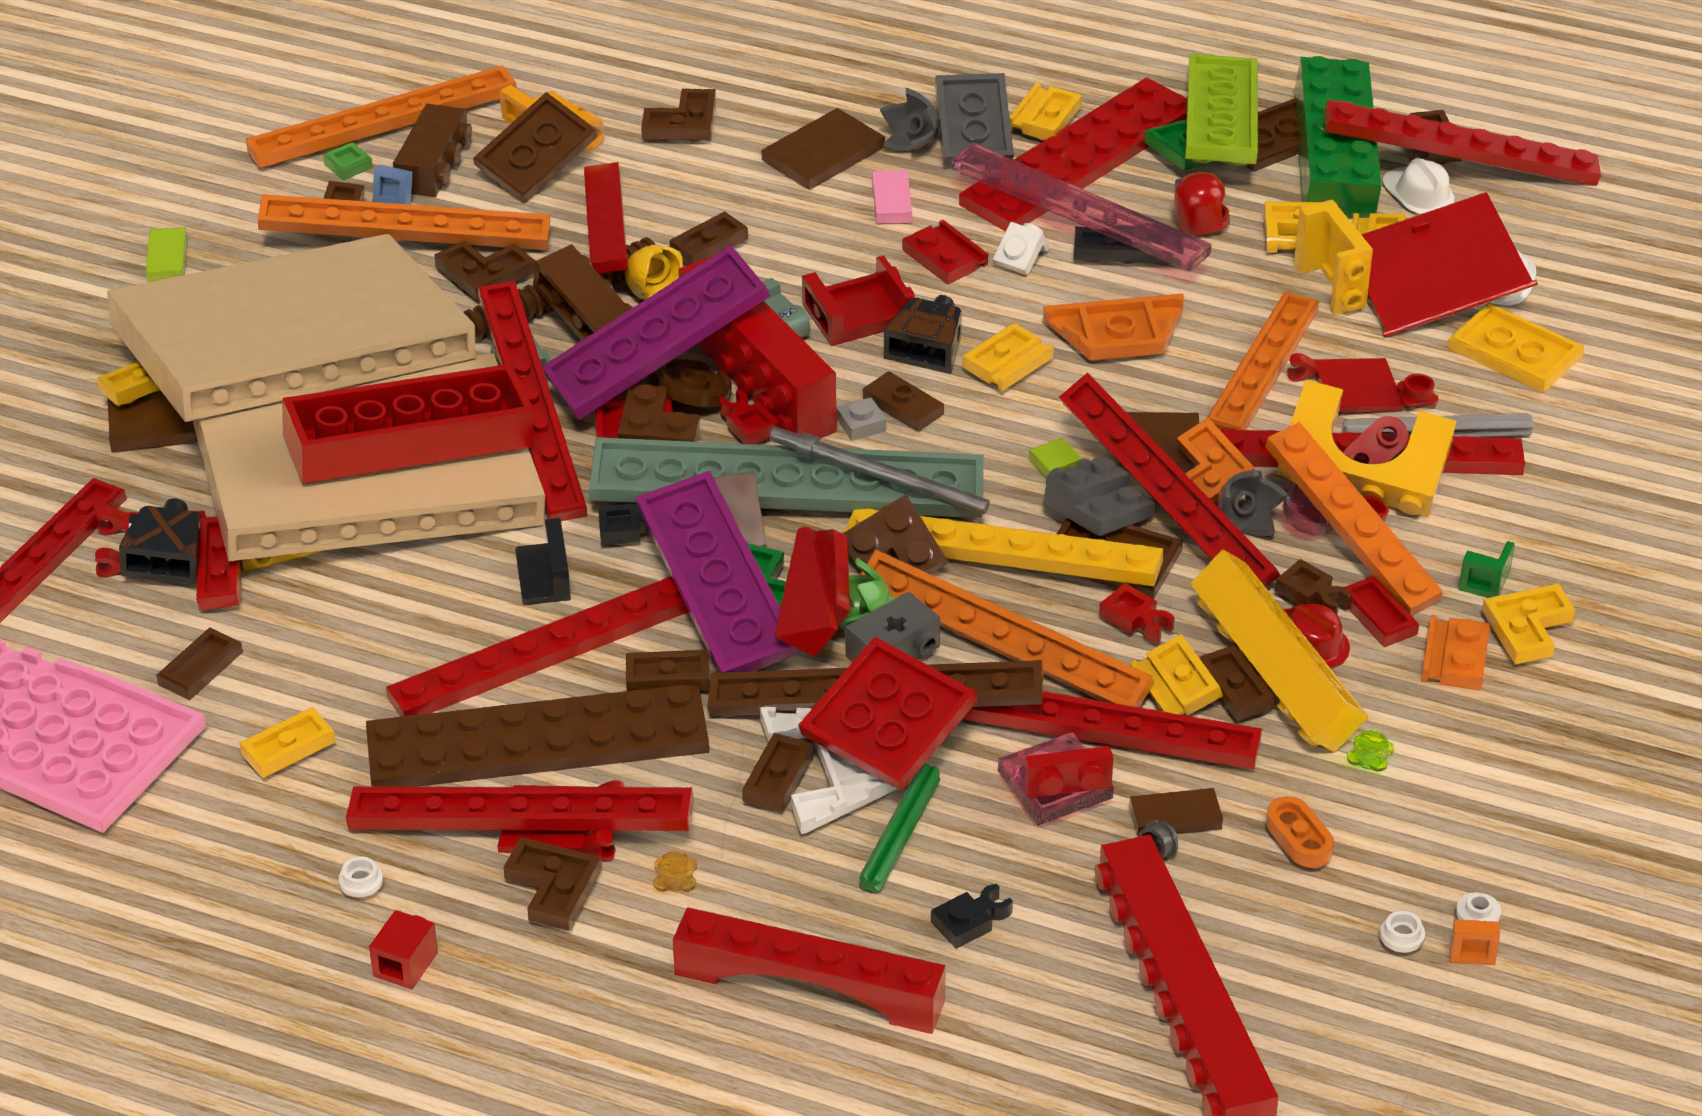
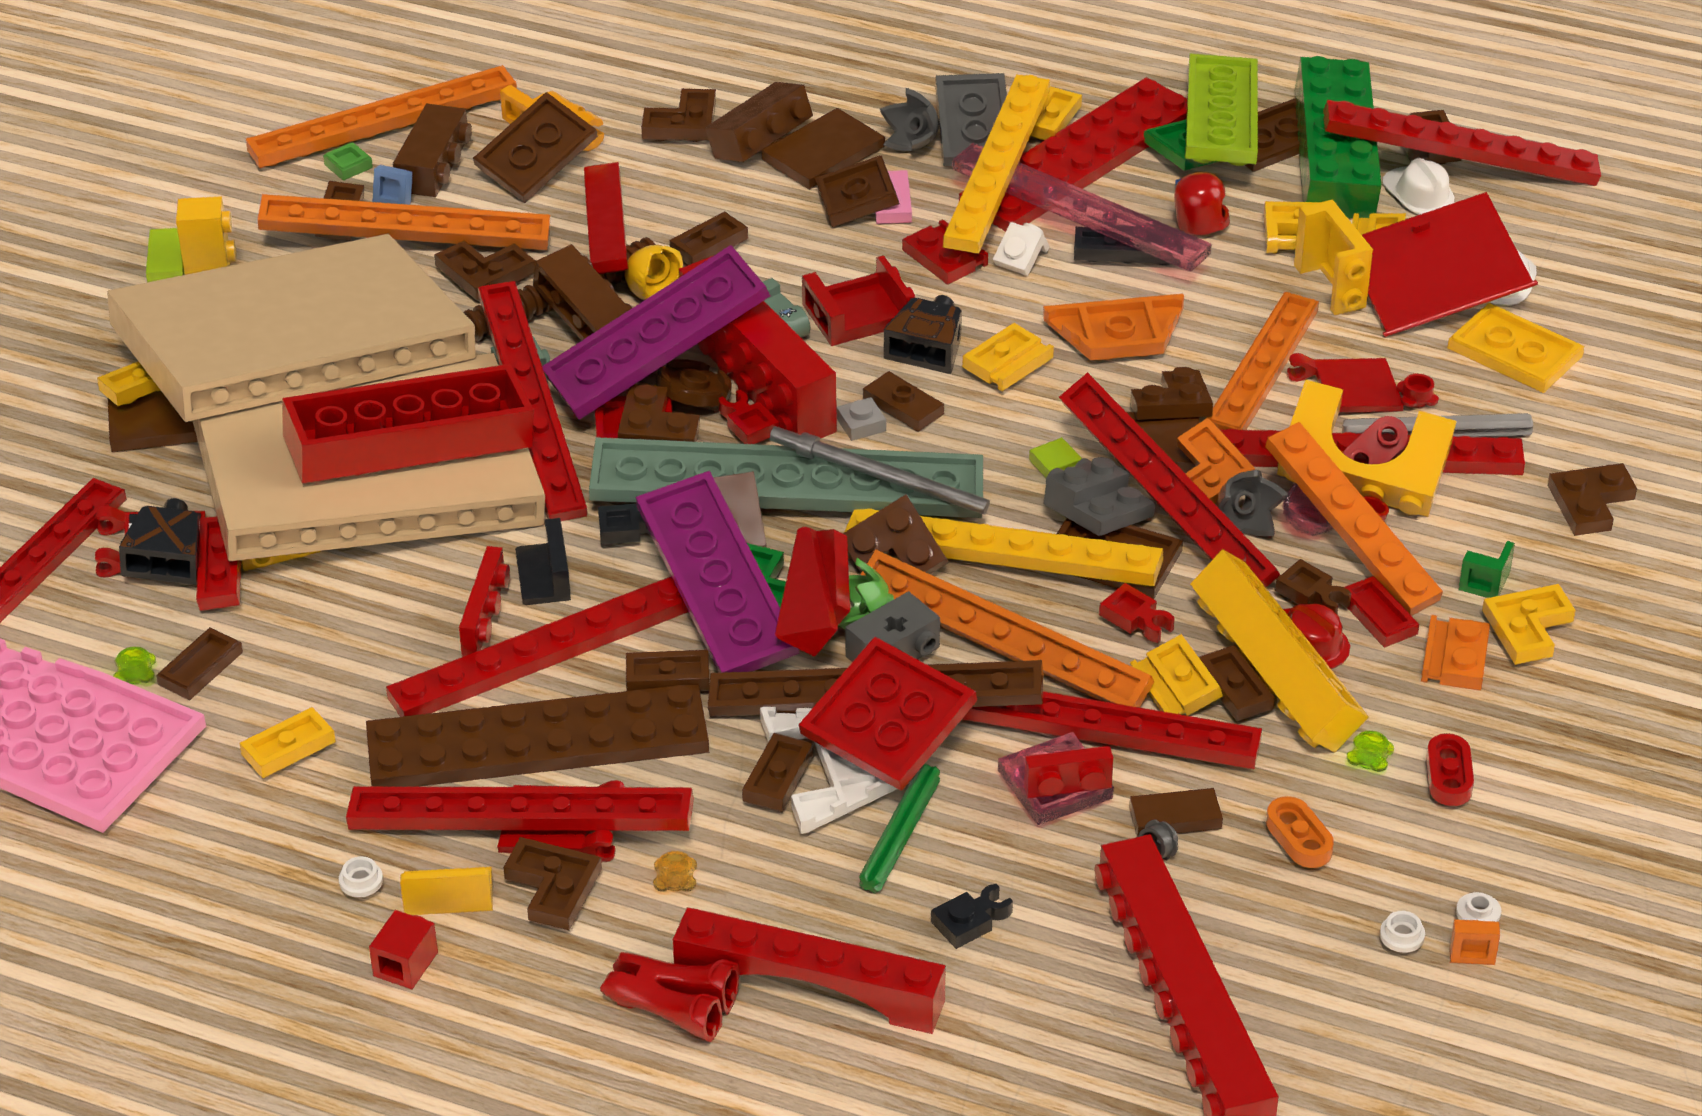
none -> clear neon green plate [113,647,156,684]
none -> yellow brick [176,196,236,275]
none -> yellow panel [400,867,493,915]
none -> red plate [459,546,510,657]
none -> red piece [600,952,740,1042]
none -> reddish brown brick [705,82,813,162]
none -> reddish brown tile [815,155,900,227]
none -> yellow plate [943,74,1050,254]
none -> reddish brown plate [1130,367,1213,420]
none -> red plate [1426,733,1474,806]
none -> reddish brown plate [1547,463,1637,536]

